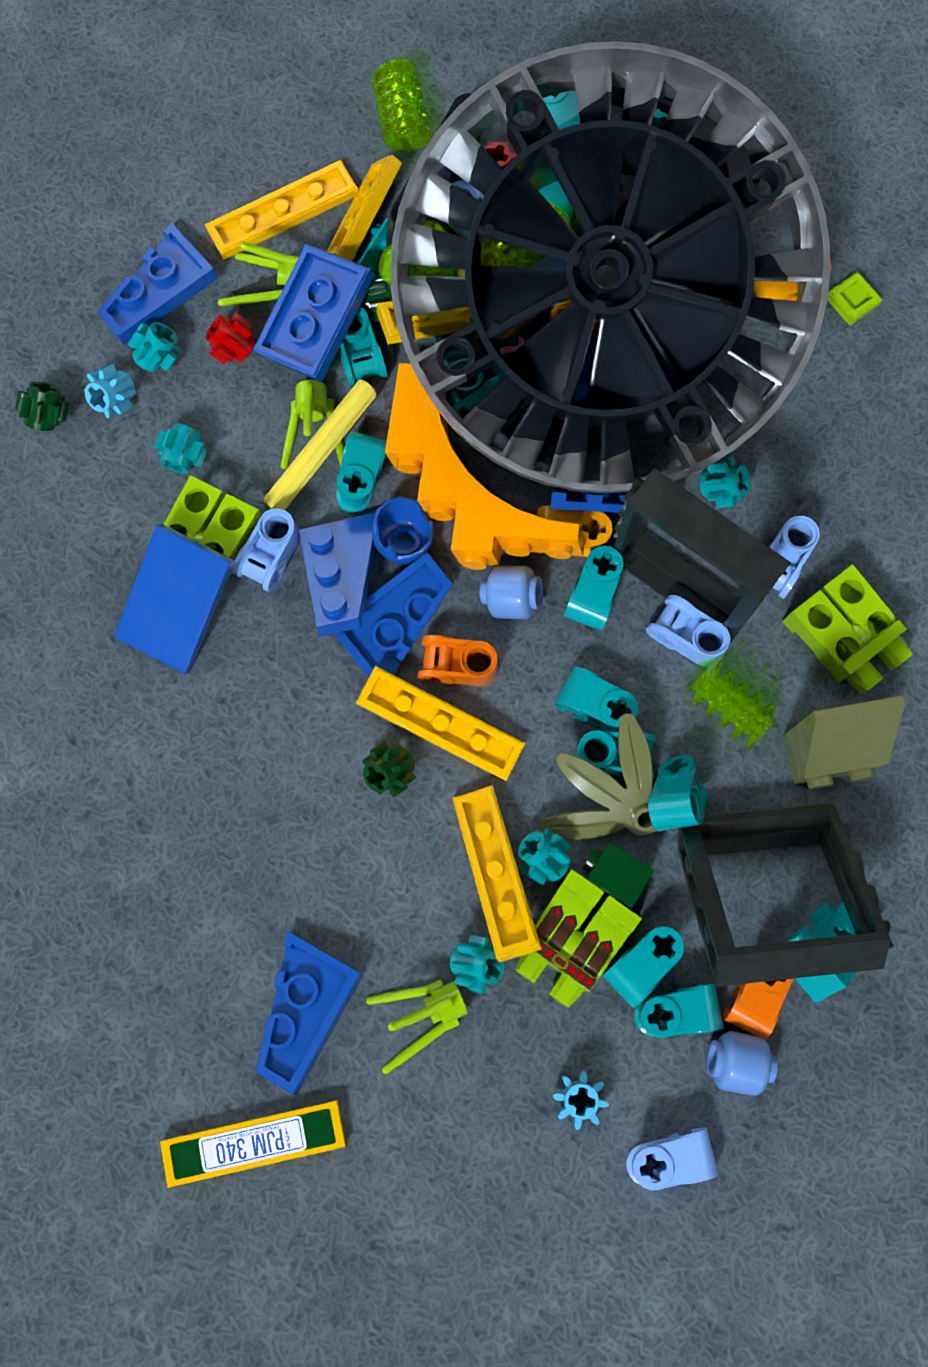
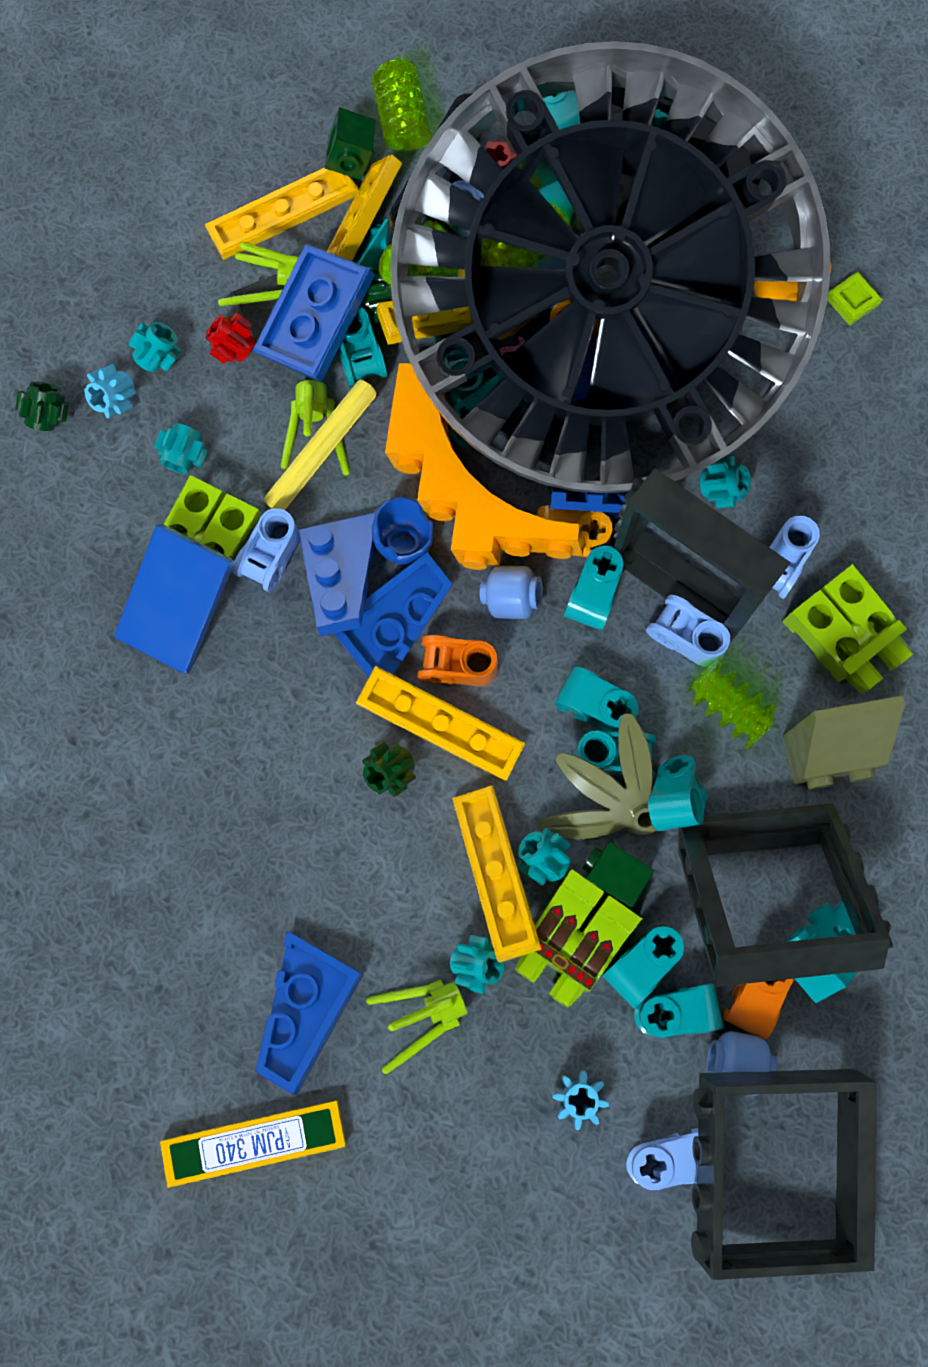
blue wing [97,222,218,345] -> none
teal piece [336,430,387,513] -> none
none -> dark green brick [325,107,376,180]
none -> pearl dark grey window [691,1069,877,1280]

